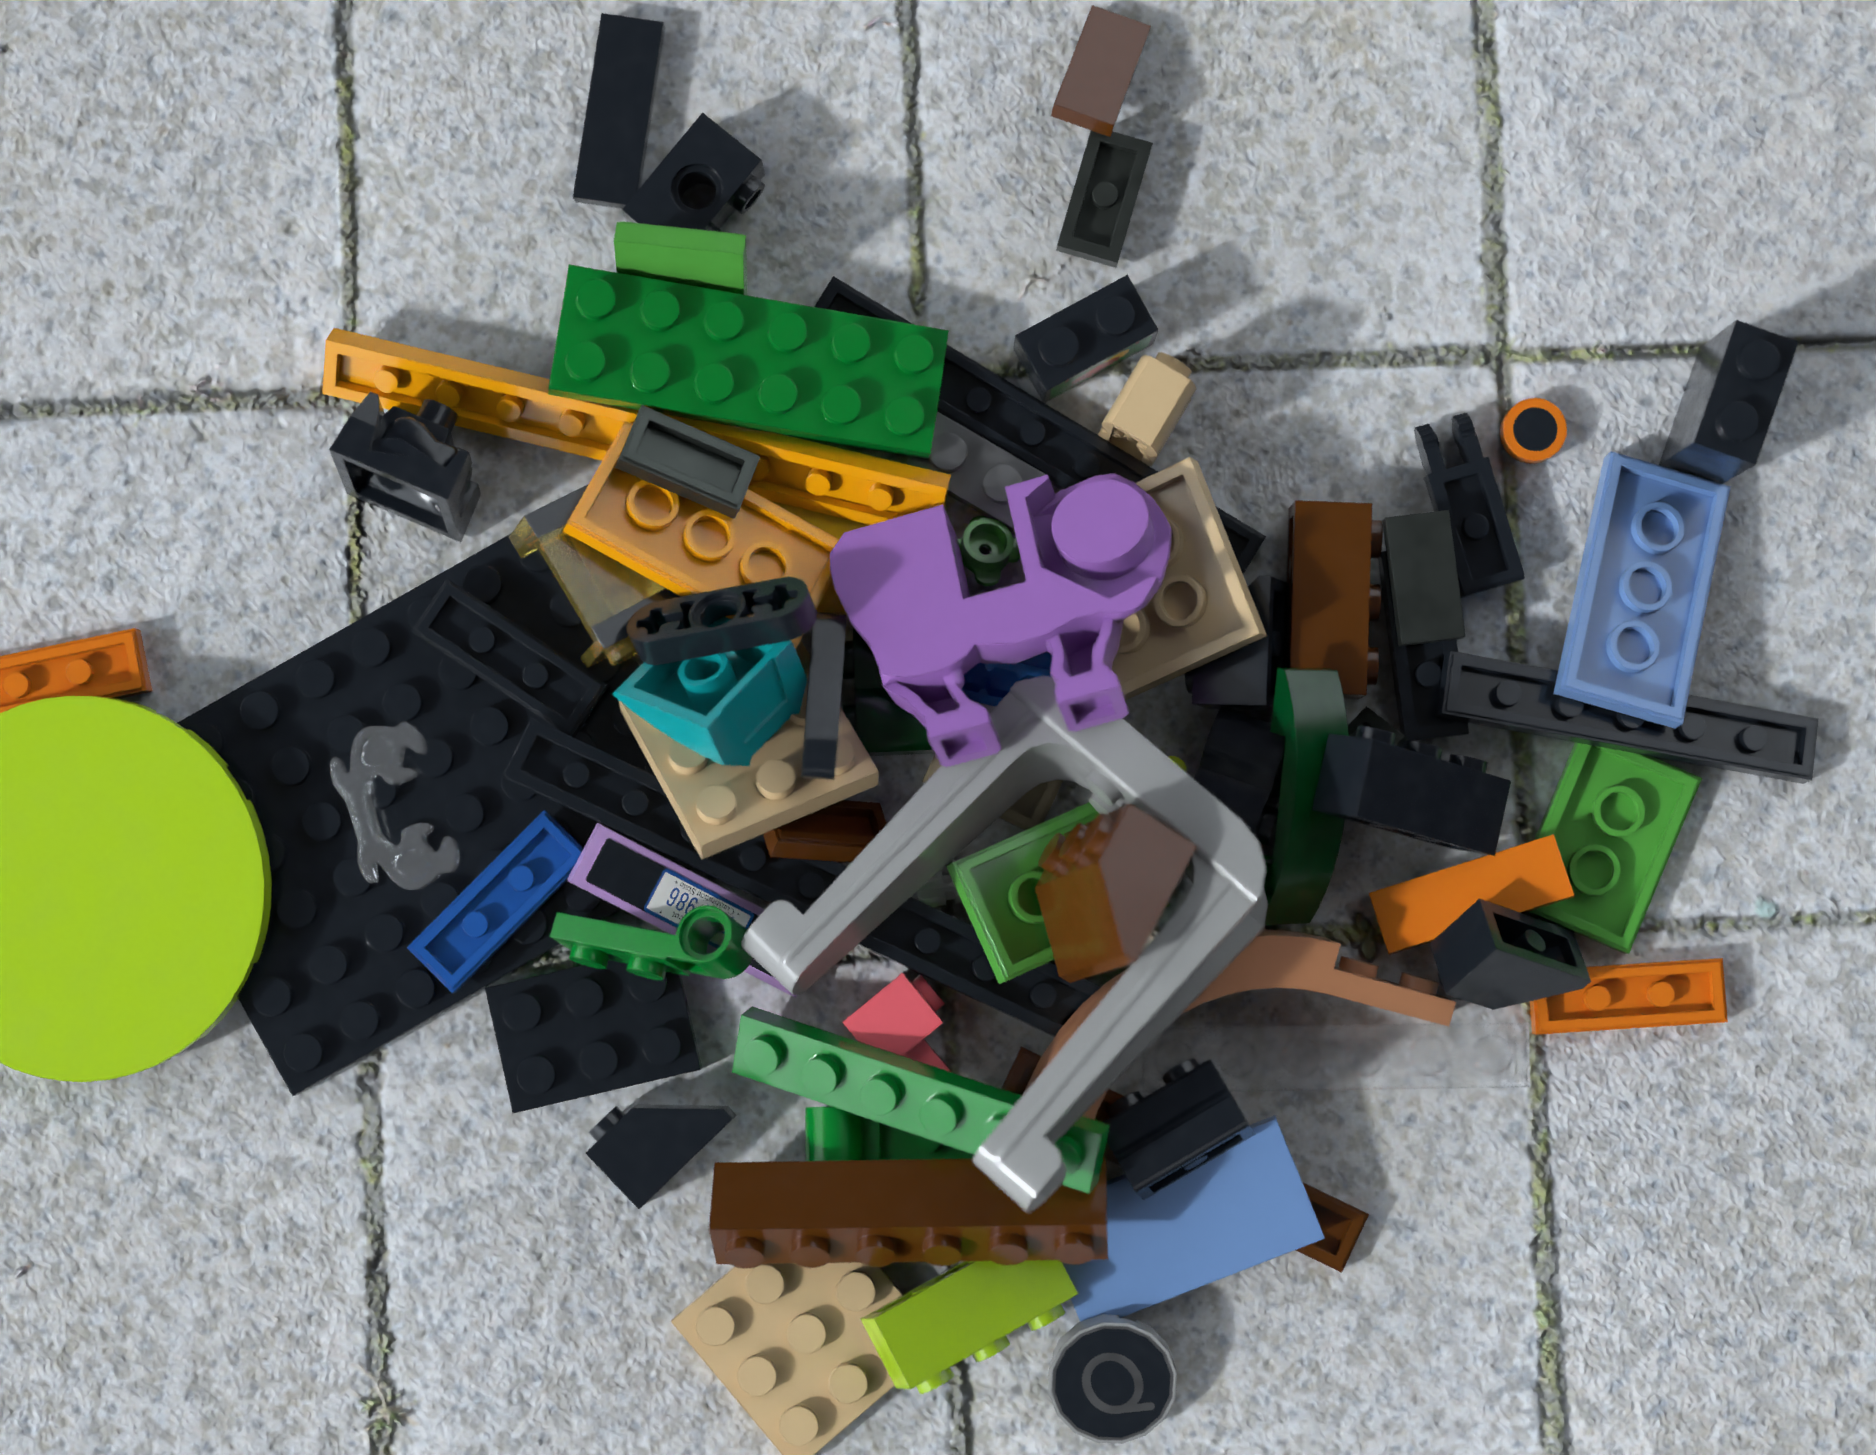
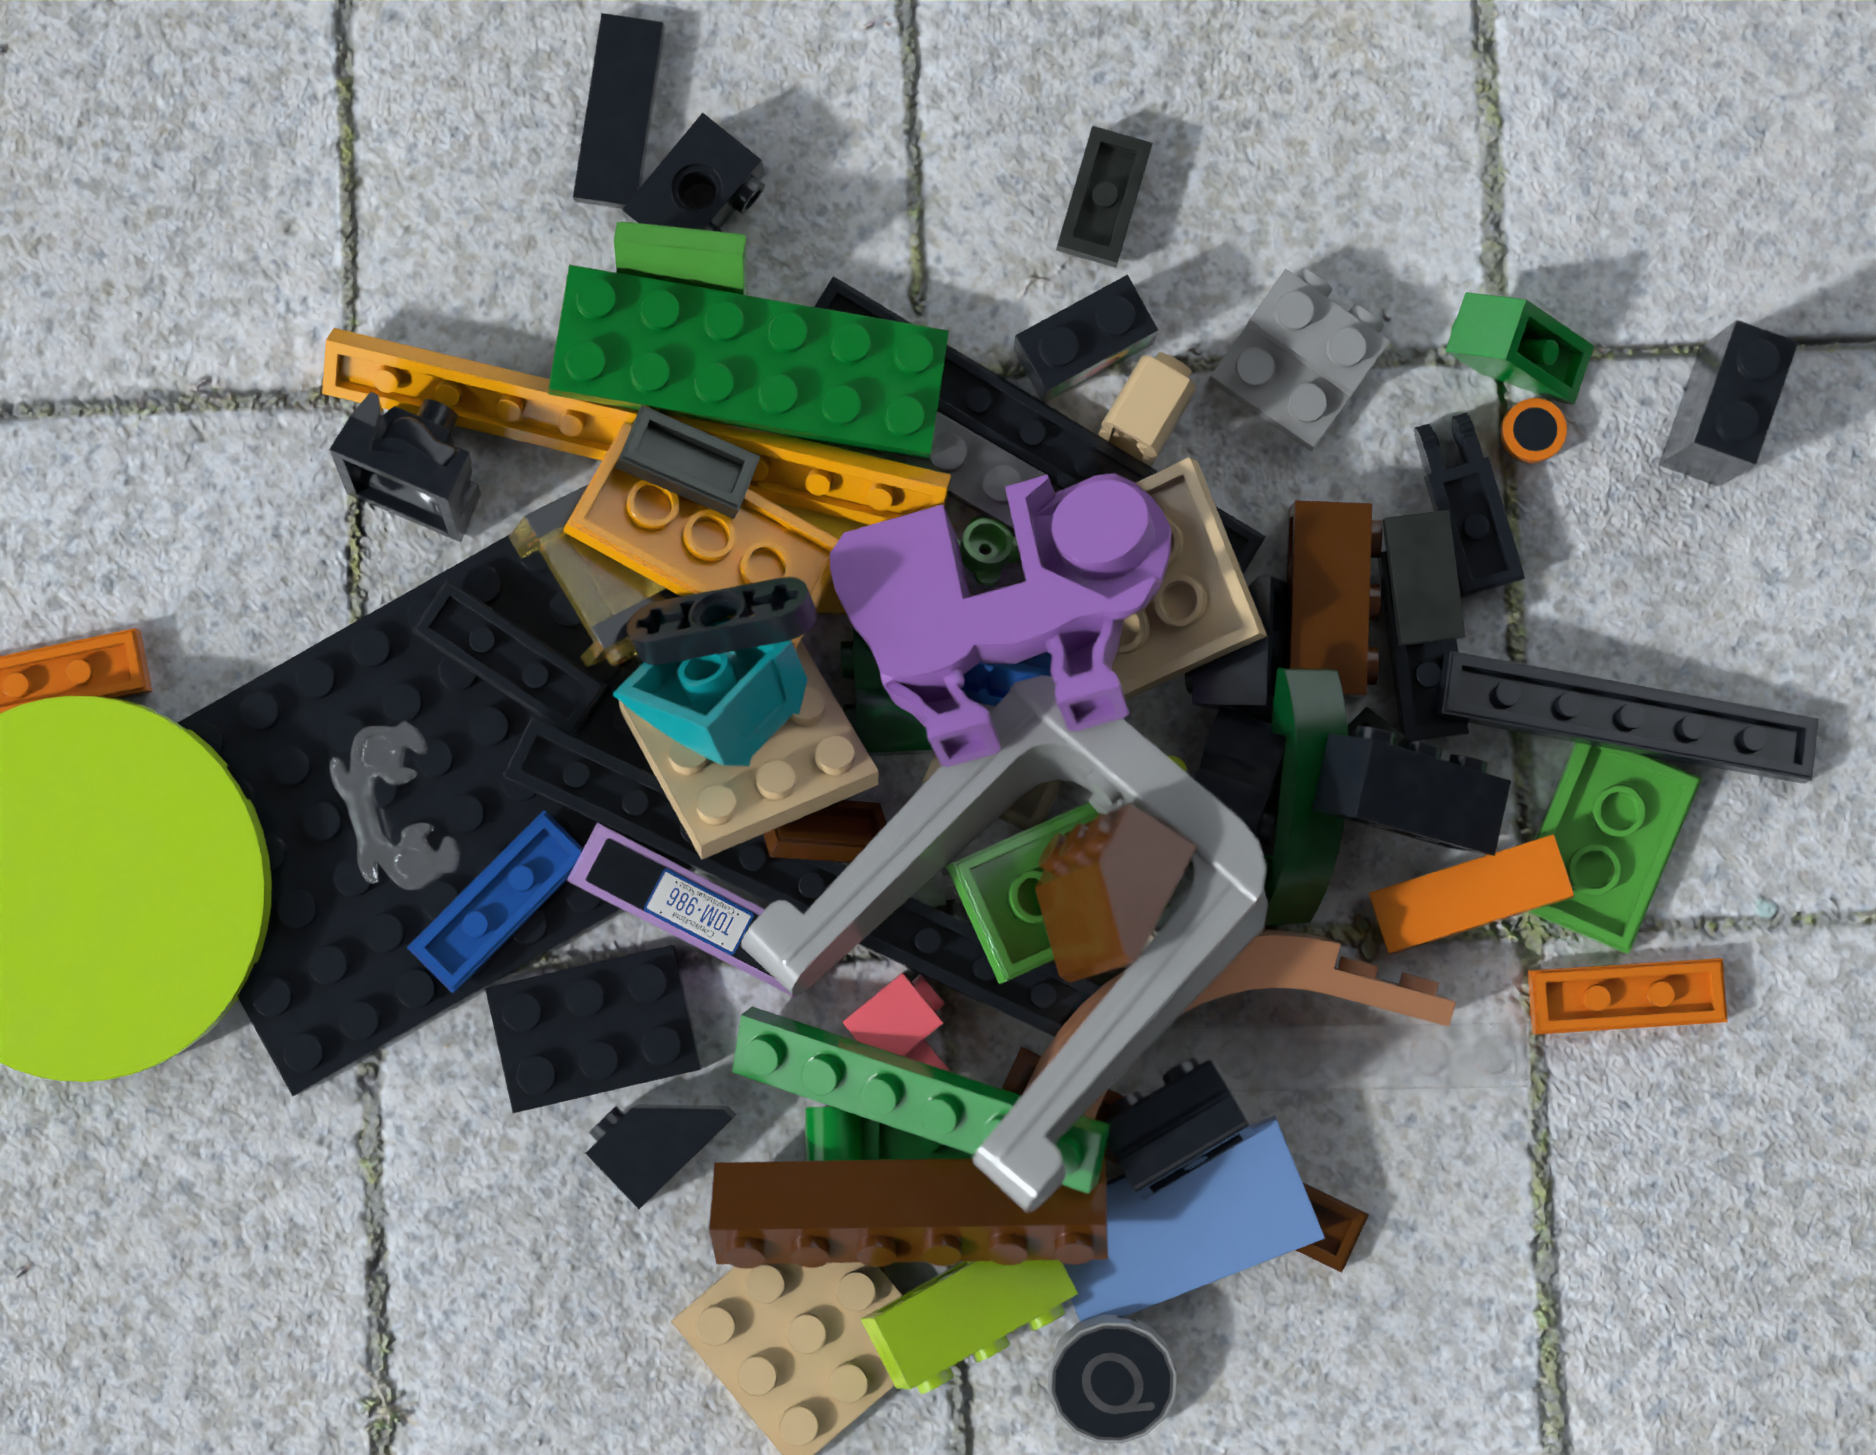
green plate [550,905,753,980] -> none
black beam [801,612,846,780] -> none
reddish brown tile [1051,5,1151,137] -> none
black slope [1430,898,1591,1010] -> none
medium blue tile [1553,451,1731,728] -> none
none -> light grey plate [1209,268,1390,452]
none -> green slope [1445,292,1594,405]

